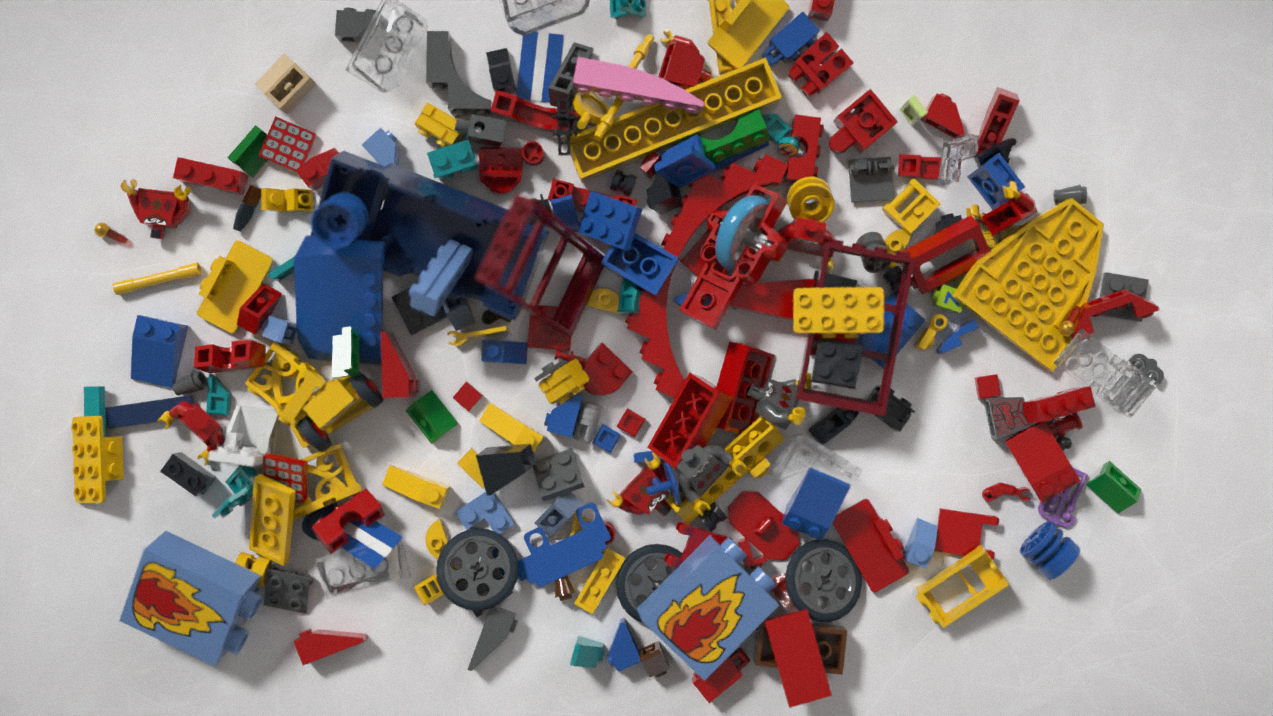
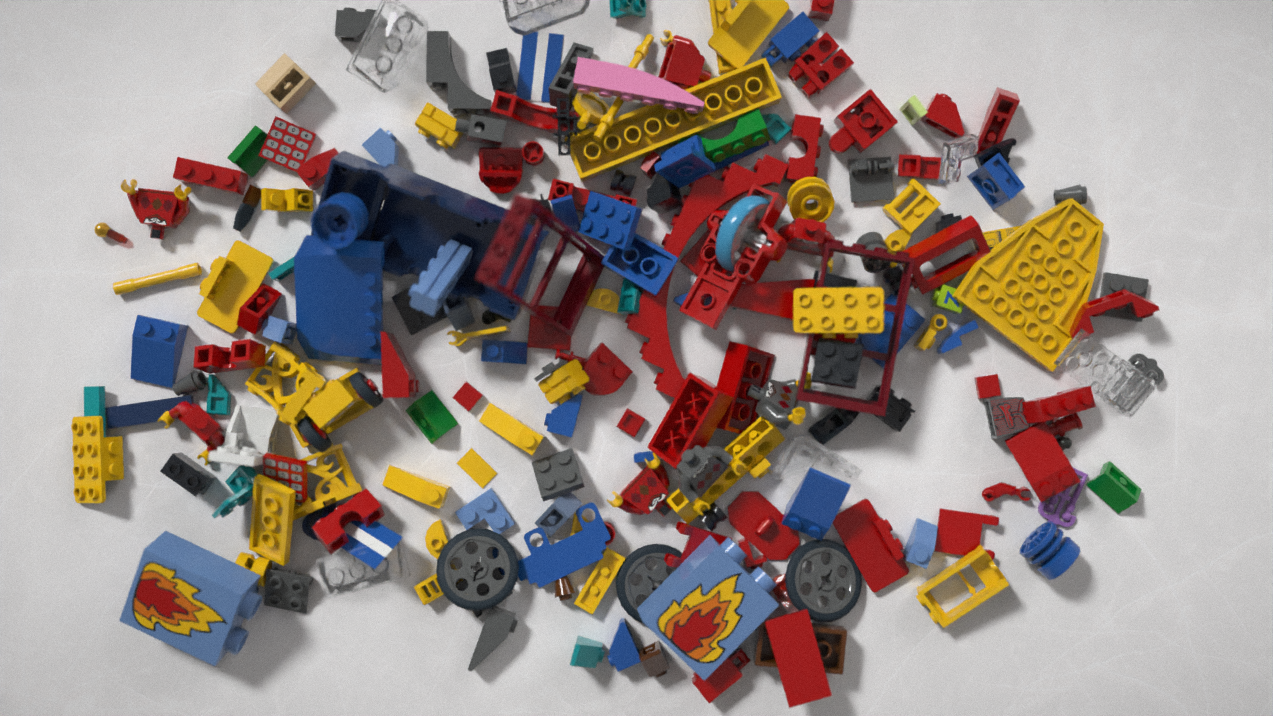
red slope [293,629,368,665] -> none
panel [332,327,359,379] -> none
teal bracket [427,139,478,181] -> none
black slope [476,444,536,496] -> none
light grey hinge [573,402,603,444] -> none
blue tile [592,424,621,453] -> none
blue shield [646,463,681,506] -> none
tile [777,137,800,157] -> none
red torso [966,181,1037,236] -> none
piece [1059,306,1081,336] -> none

